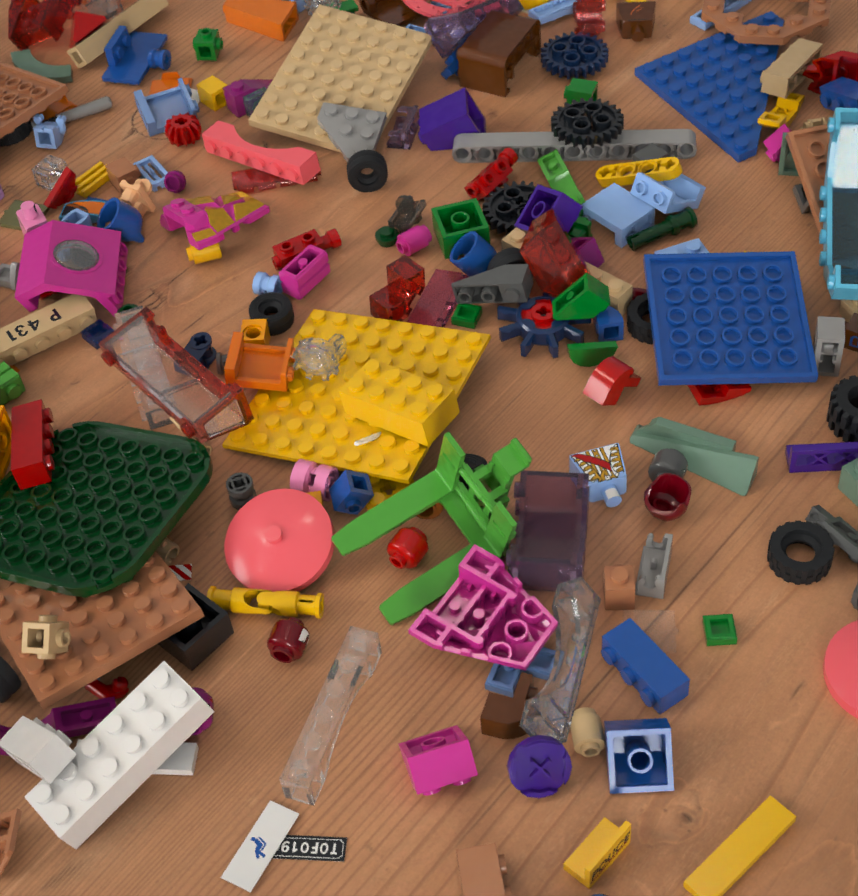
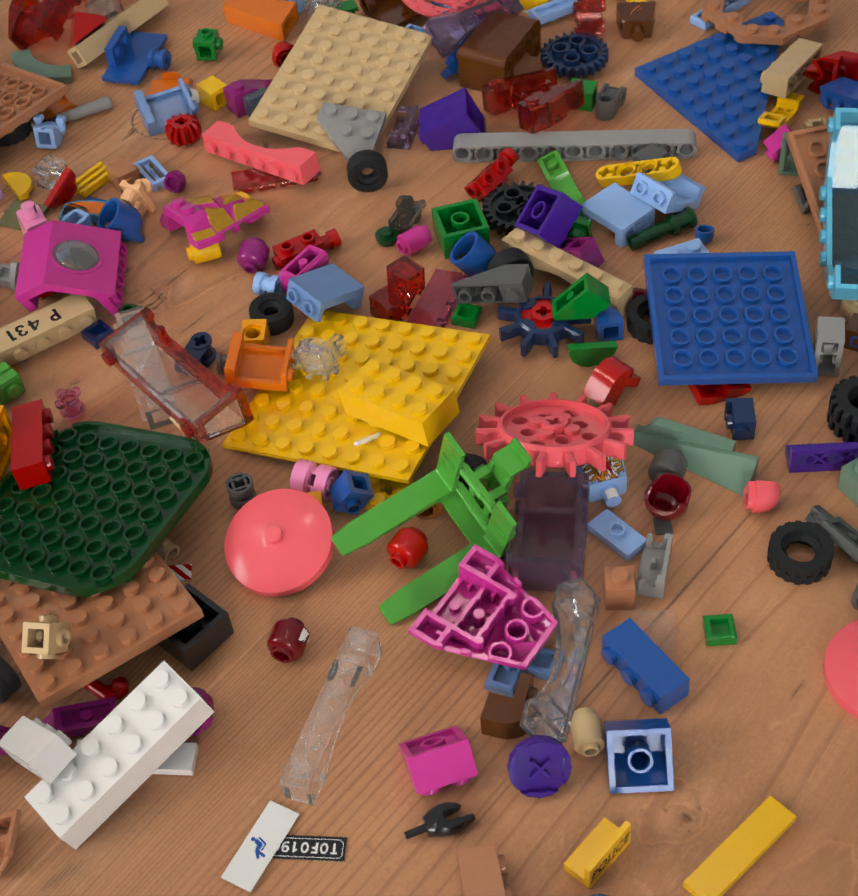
yellow piece [207,586,324,619] -> none
clear red wedge [520,208,592,296] -> none
black gear [551,98,624,149] -> none
none -> yellow tile [2,172,34,201]
none -> clear pink brick [54,387,85,420]
none -> magenta head [237,237,270,274]
none -> red cone [272,41,294,68]
none -> medium blue panel [286,263,365,323]
none -> black hand [404,802,475,840]
none -> coral gear [475,392,634,478]
none -> clear red wedge [481,67,585,134]
none -> light blue plate [587,509,646,562]
none -> dark grey piece [595,83,627,121]
none -> dark grey window [653,518,673,535]
none -> blue hinge [695,225,714,245]
none -> dark blue brick [724,398,756,440]
none -> coral piece [743,480,780,513]

